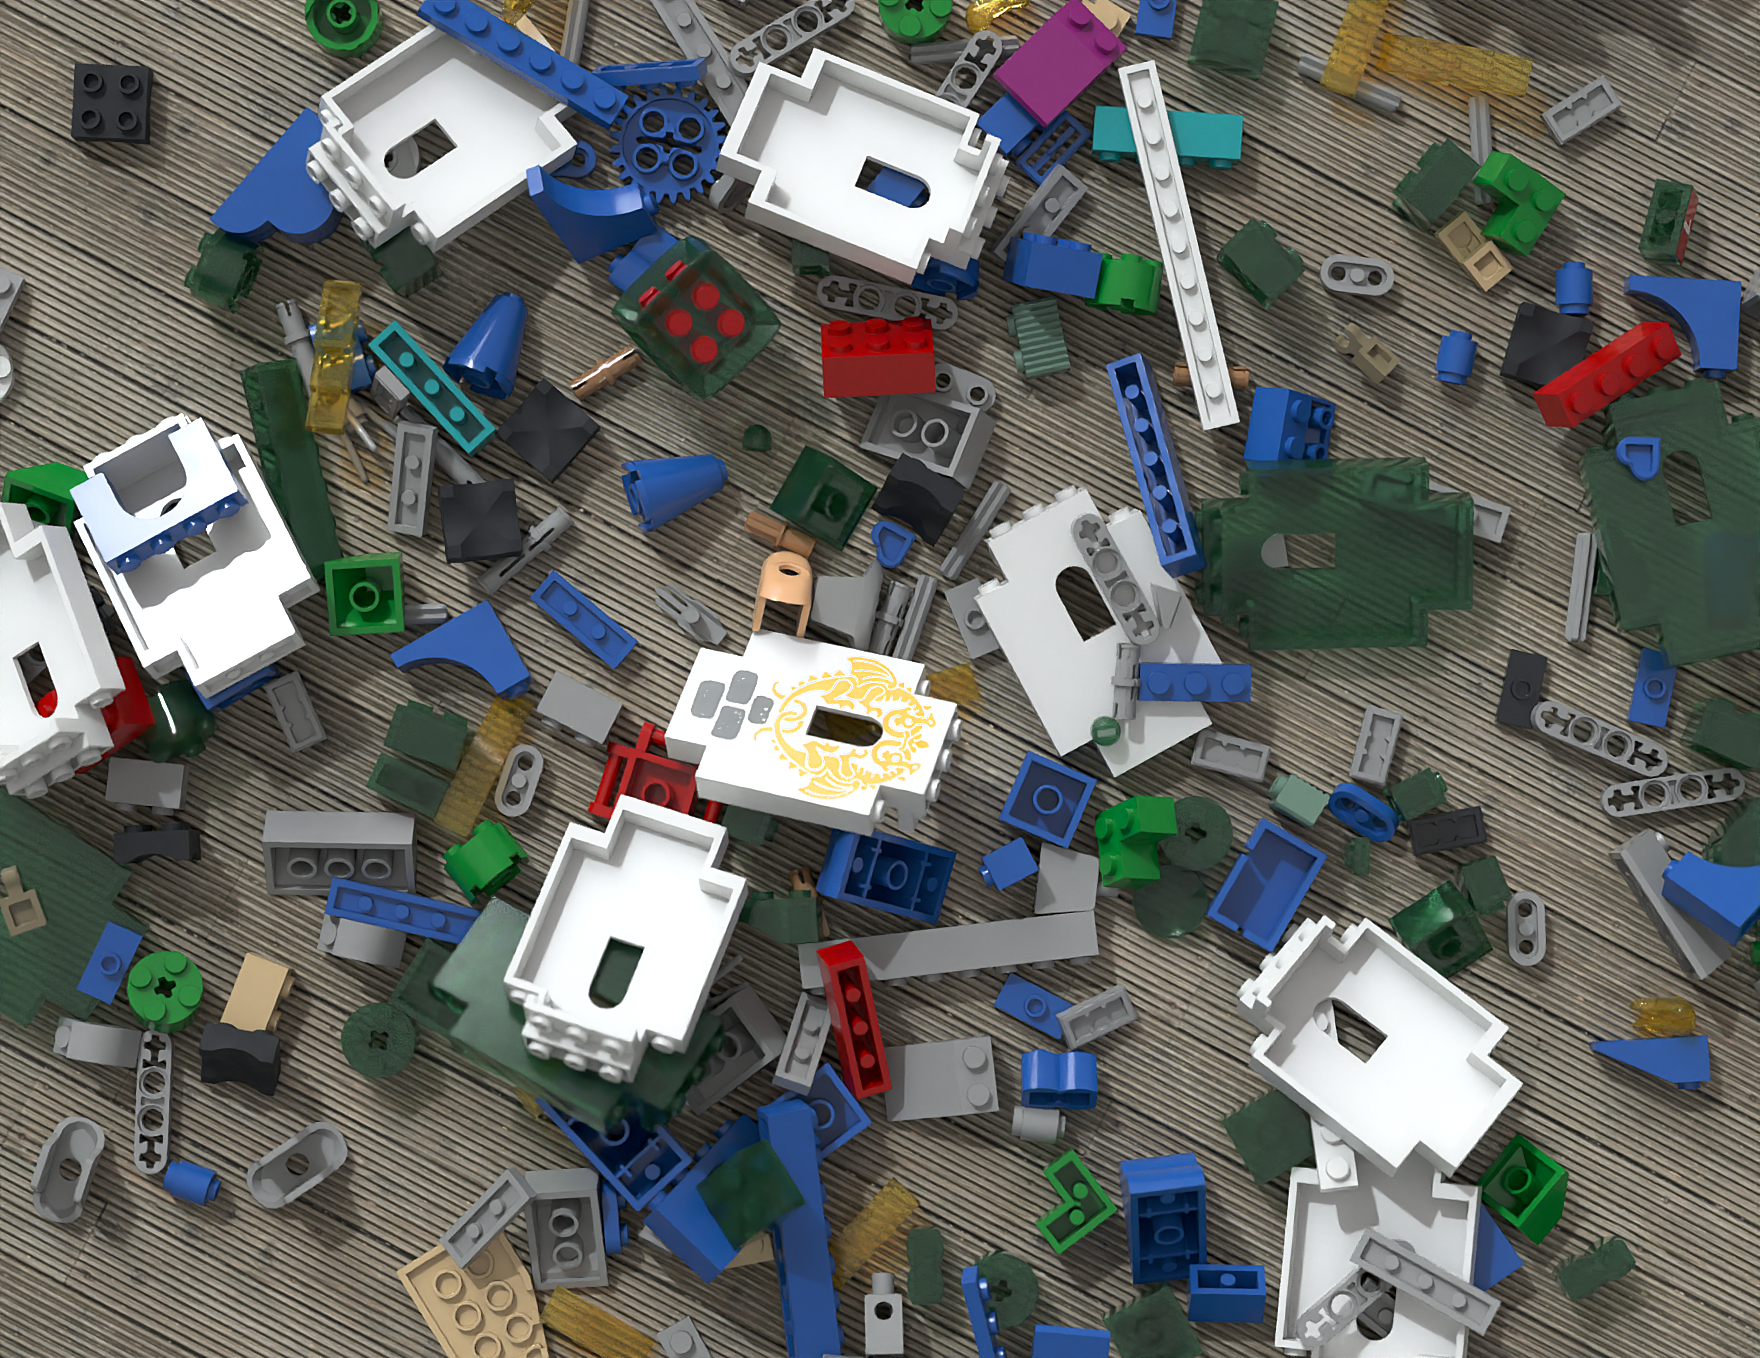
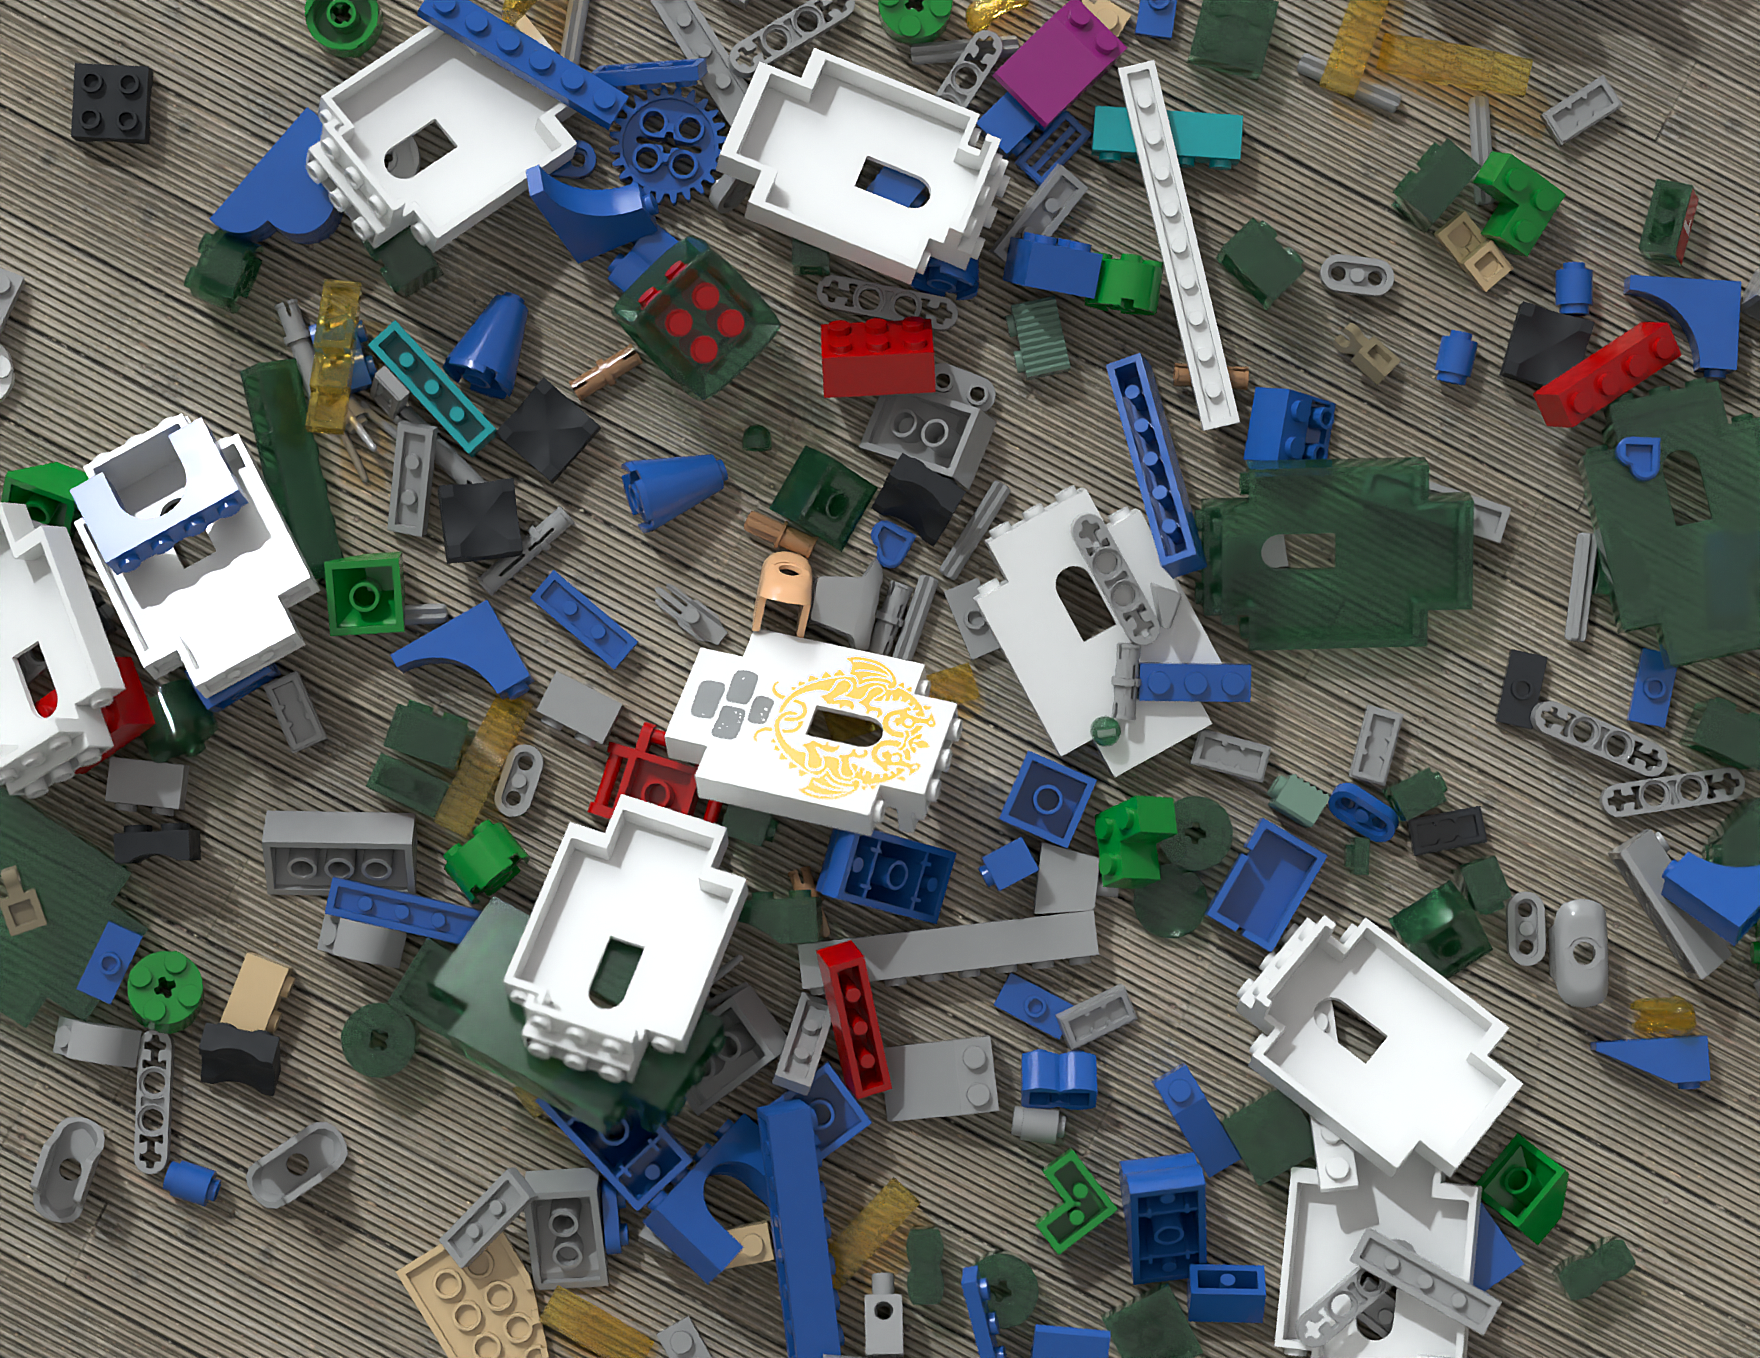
clear green brick [695,1139,807,1251] -> none
none -> blue slope [1152,1063,1241,1178]
none -> light grey piece [1548,899,1609,1008]

